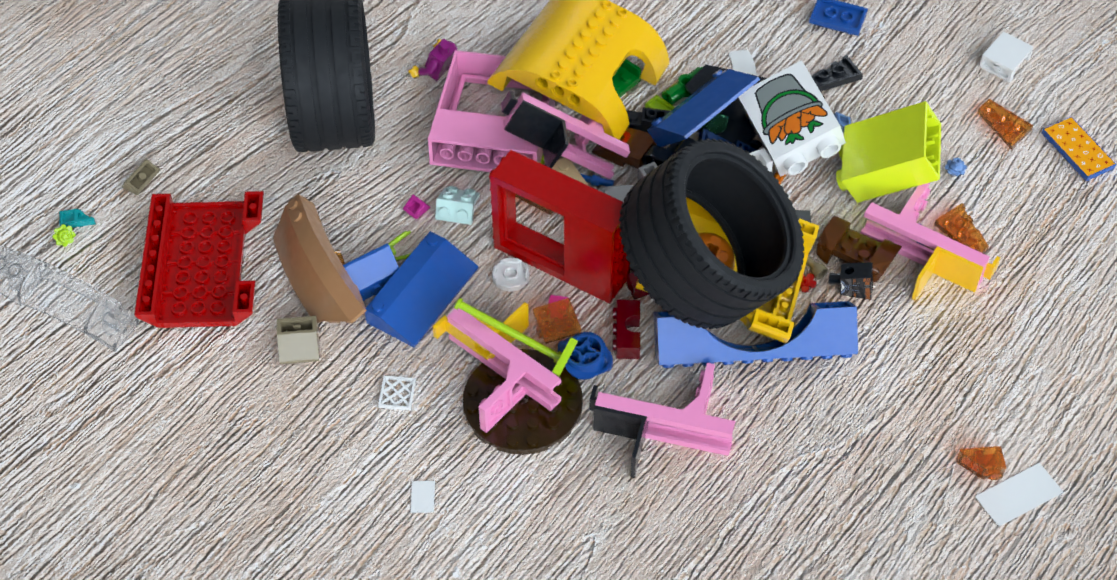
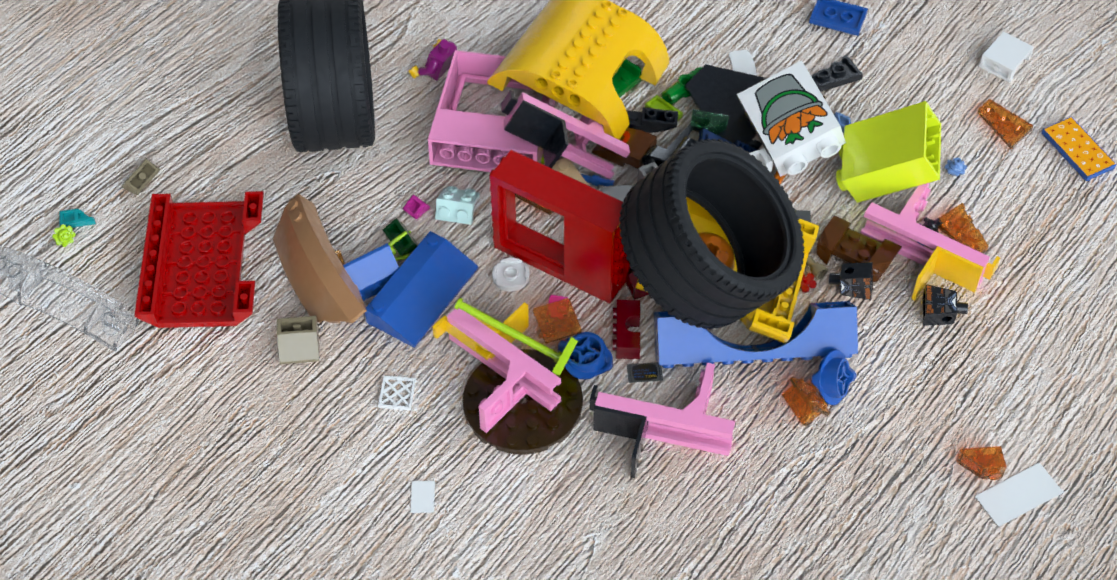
blue slope [647,69,760,147] -> none
none -> dark green slope [383,218,418,256]
none -> sticker [627,362,663,383]
none -> clear orange bracket [782,377,830,426]
none -> blue piece [811,350,857,405]
none -> black plant [922,217,942,233]
none -> black torso [922,285,968,326]

